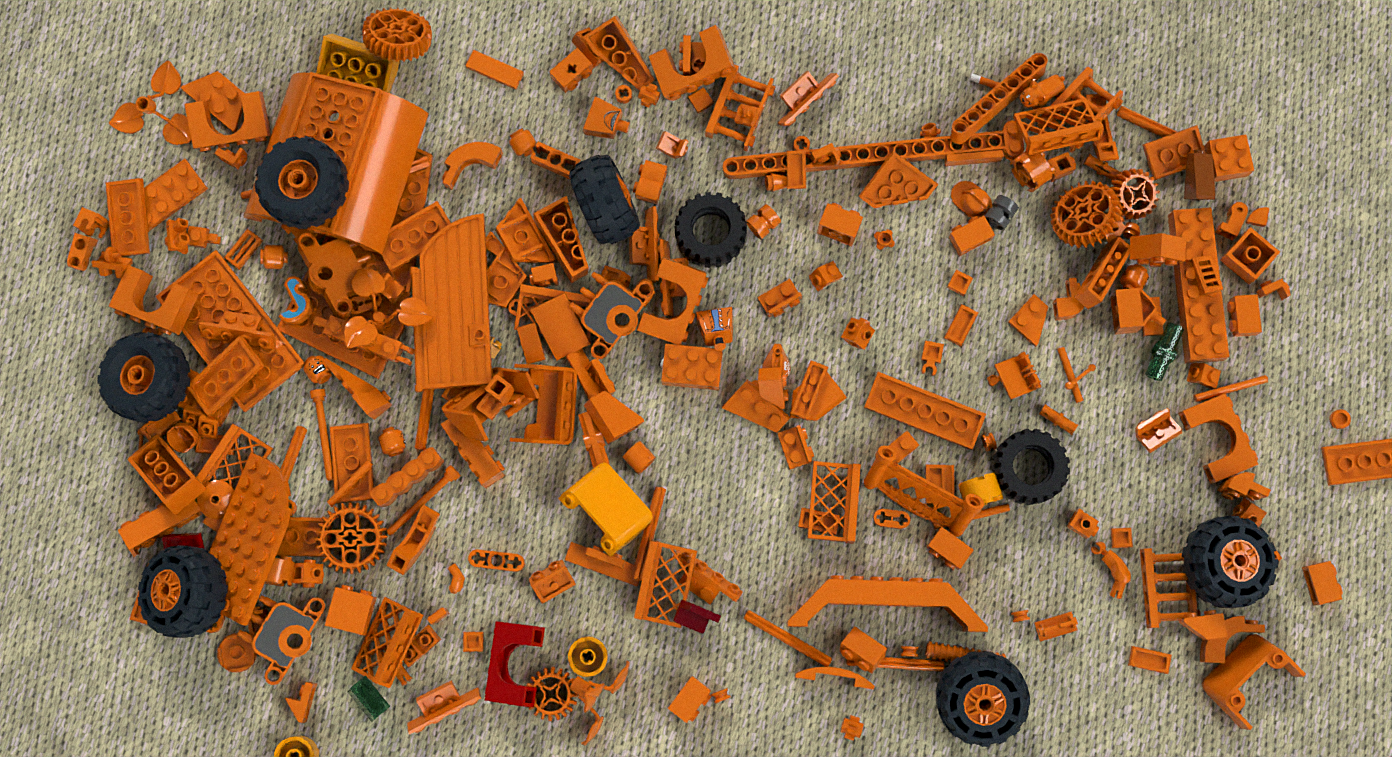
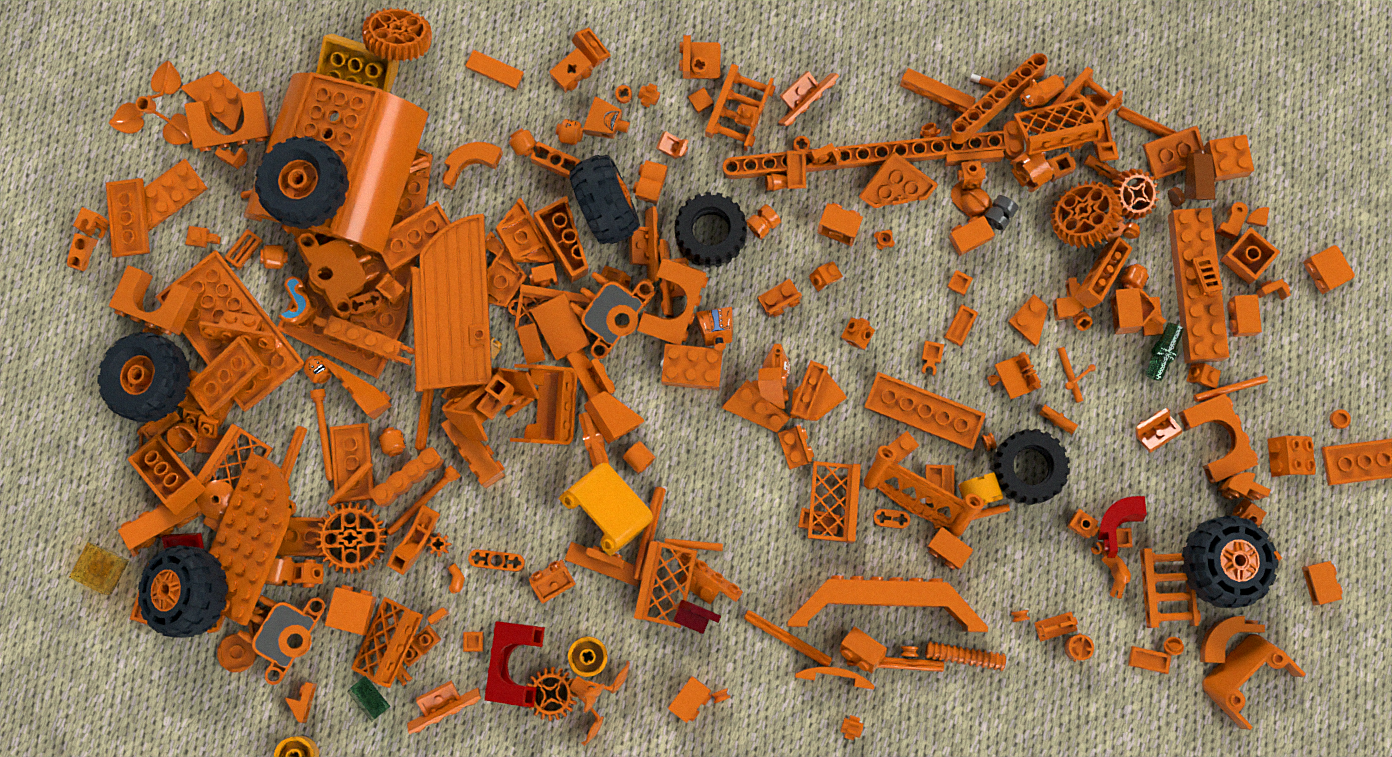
orange hips [91,246,133,278] -> none
orange hips [164,218,190,255] -> none
orange plant [344,268,433,349] -> none
orange wedge [583,15,655,90] -> none
orange arch [649,25,736,101] -> none
black wheel [936,651,1030,747] -> none
orange brick [1129,233,1186,267] -> none
orange slope [1178,610,1228,640] -> none
none -> clear yellow brick [69,542,130,595]
none -> orange gear [427,532,452,557]
none -> orange head [555,119,584,145]
none -> orange bar [665,538,723,551]
none -> orange fence [900,68,976,114]
none -> orange brick [957,160,986,190]
none -> orange piece [1064,633,1094,662]
none -> orange bush [1073,311,1093,331]
none -> red arch [1098,496,1147,558]
none -> orange plate [1163,637,1184,655]
none -> dark orange tile [1167,187,1185,207]
none -> orange bracket [1267,435,1316,477]
none -> orange bracket [1303,245,1355,295]

